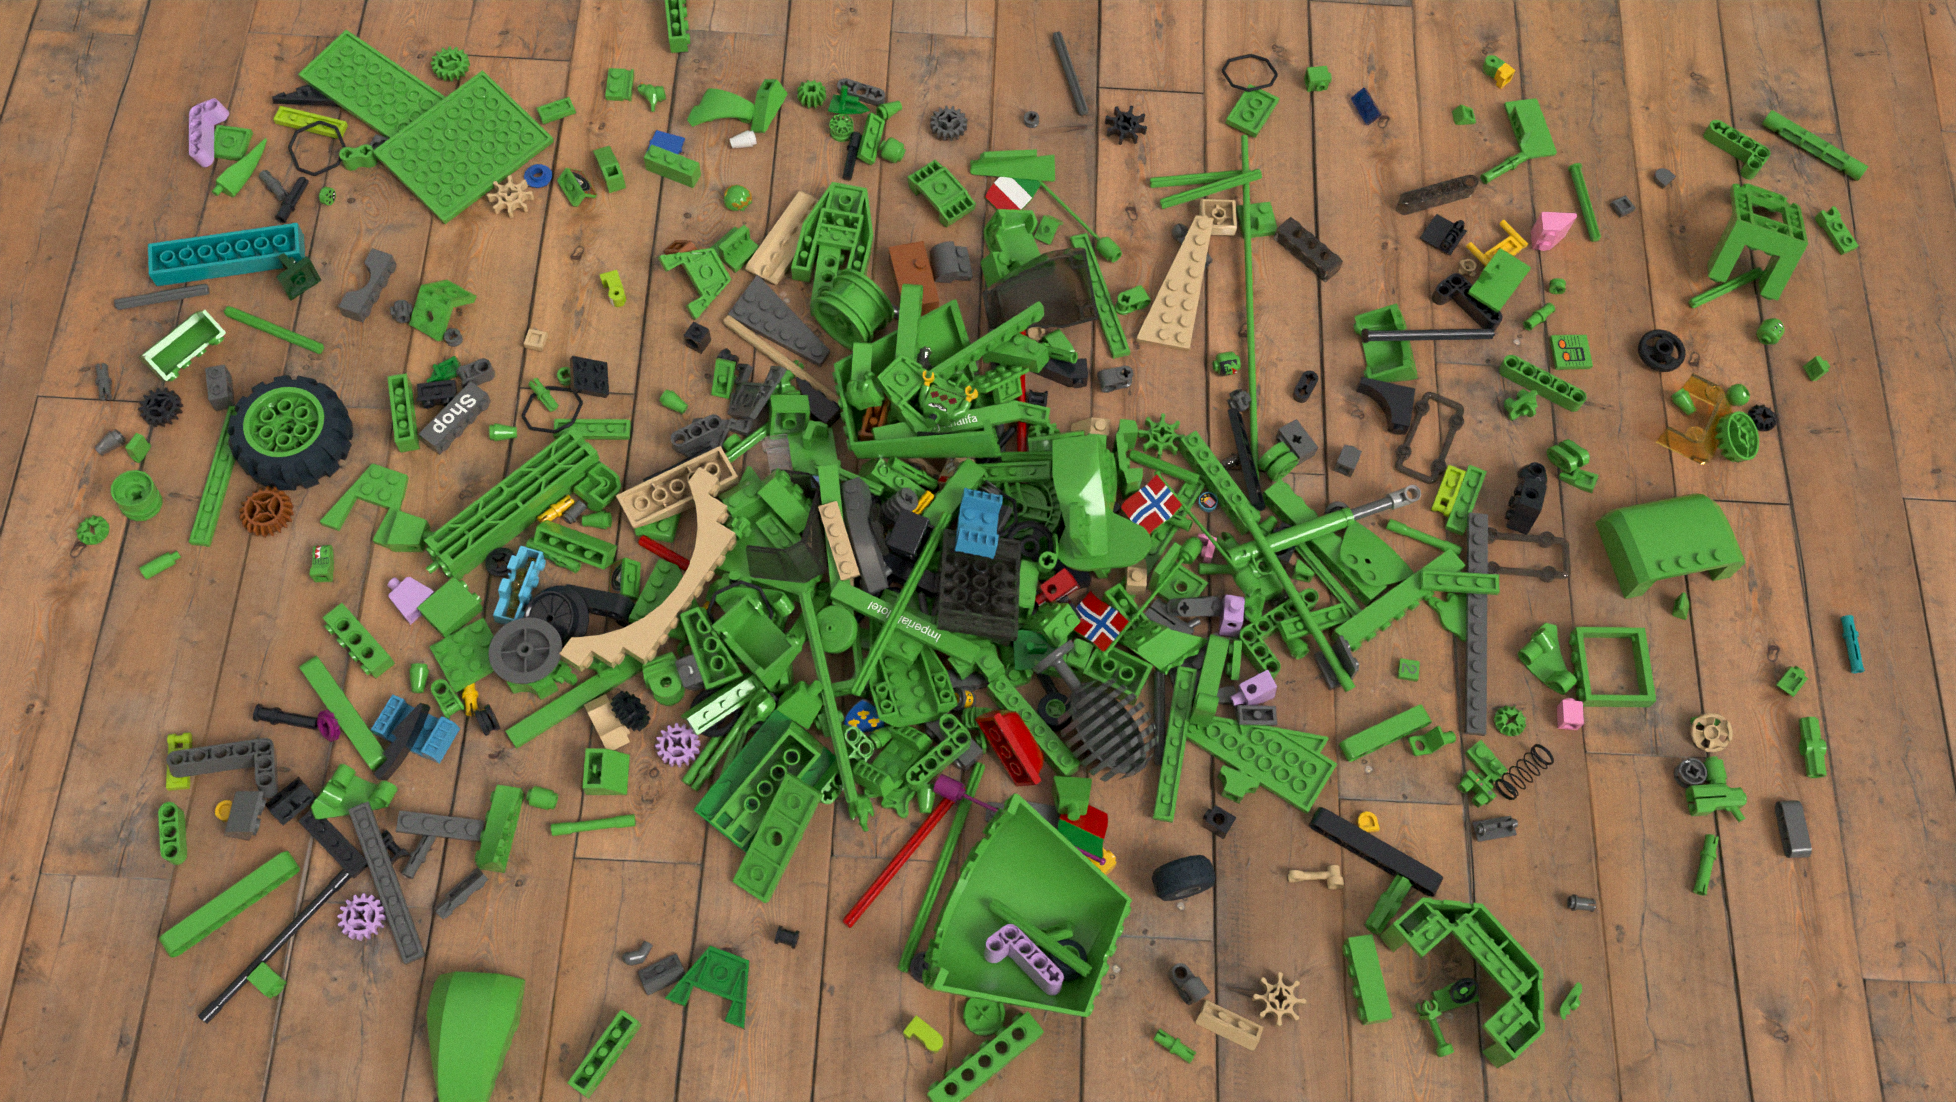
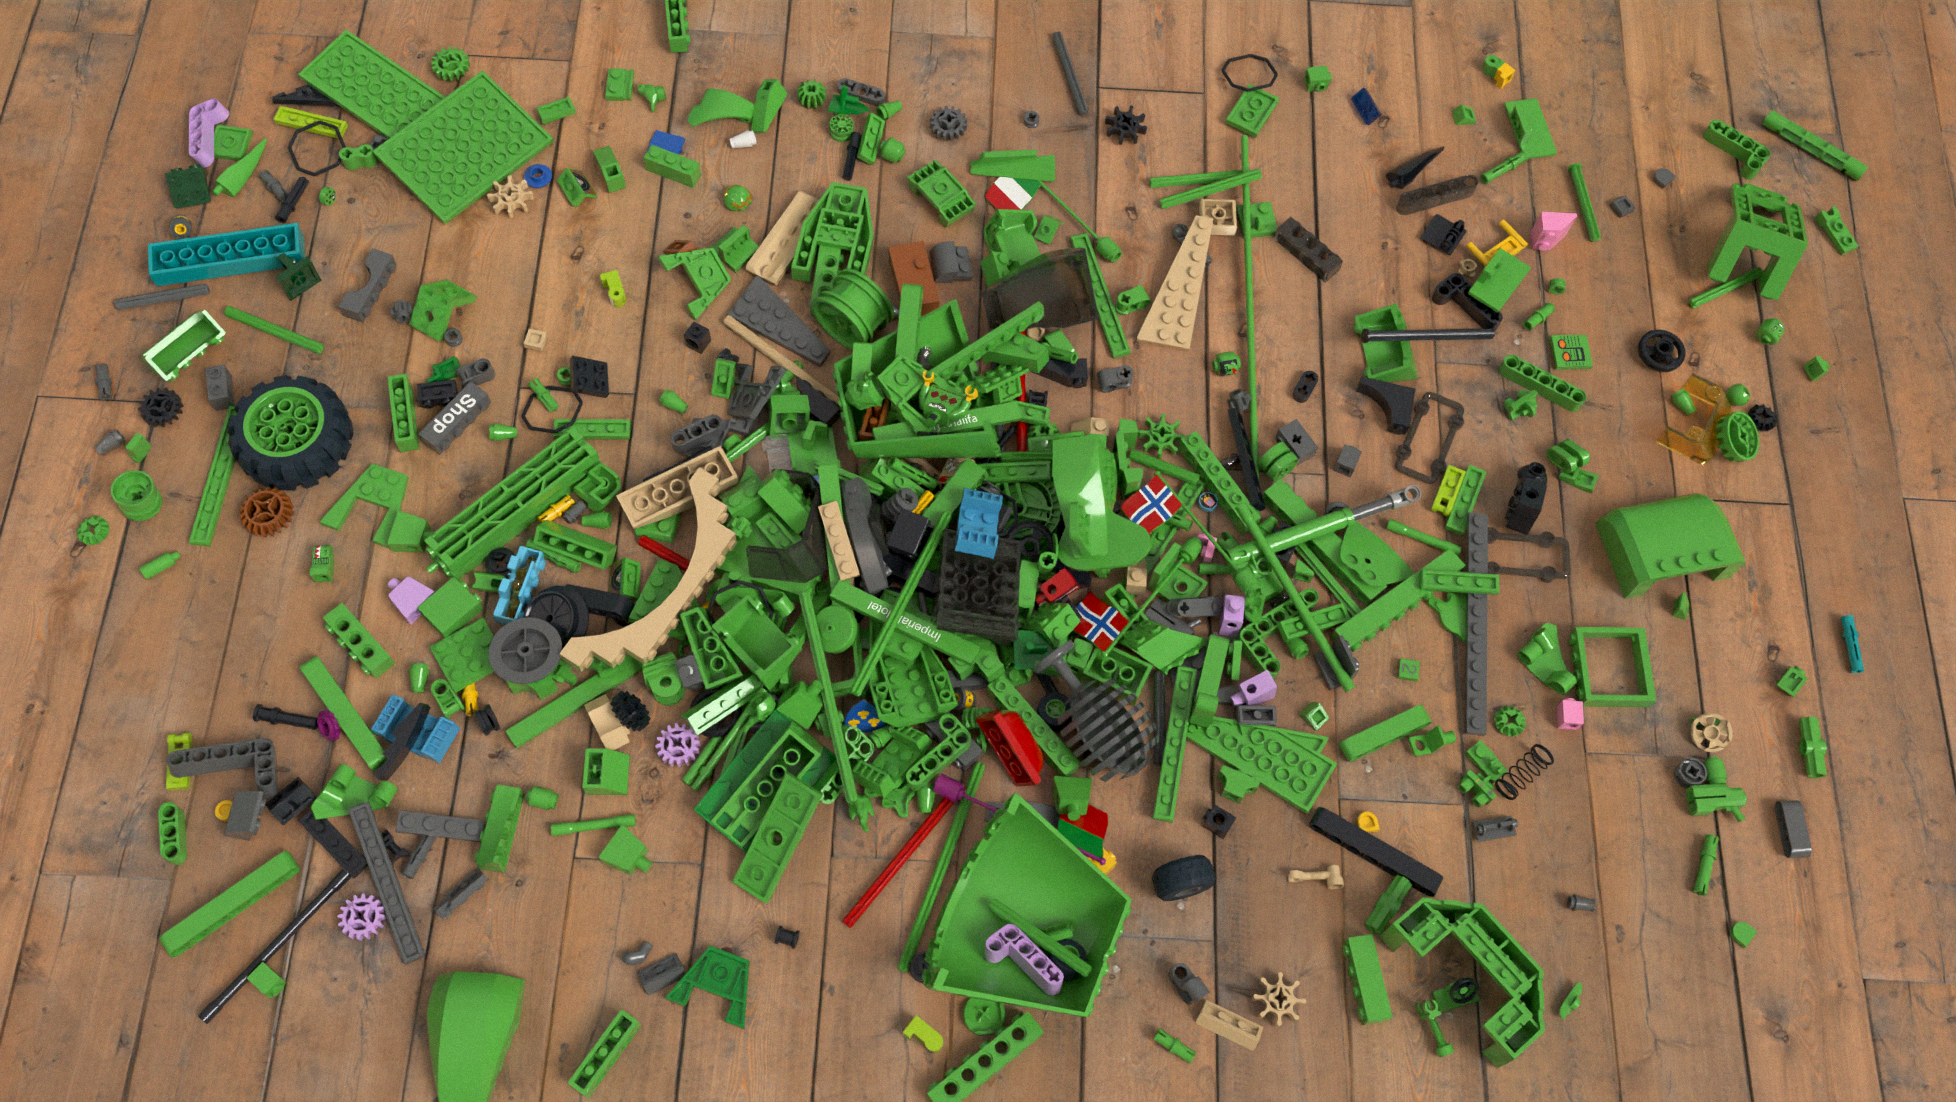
none -> dark green bracket [165,164,211,209]
none -> dark grey piece [169,215,192,240]
none -> bright green piece [472,571,507,593]
none -> bright green torso [598,825,652,875]
none -> bright green slope [1299,702,1330,731]
none -> black piece [1386,146,1444,190]
none -> bright green tile [1730,922,1758,948]

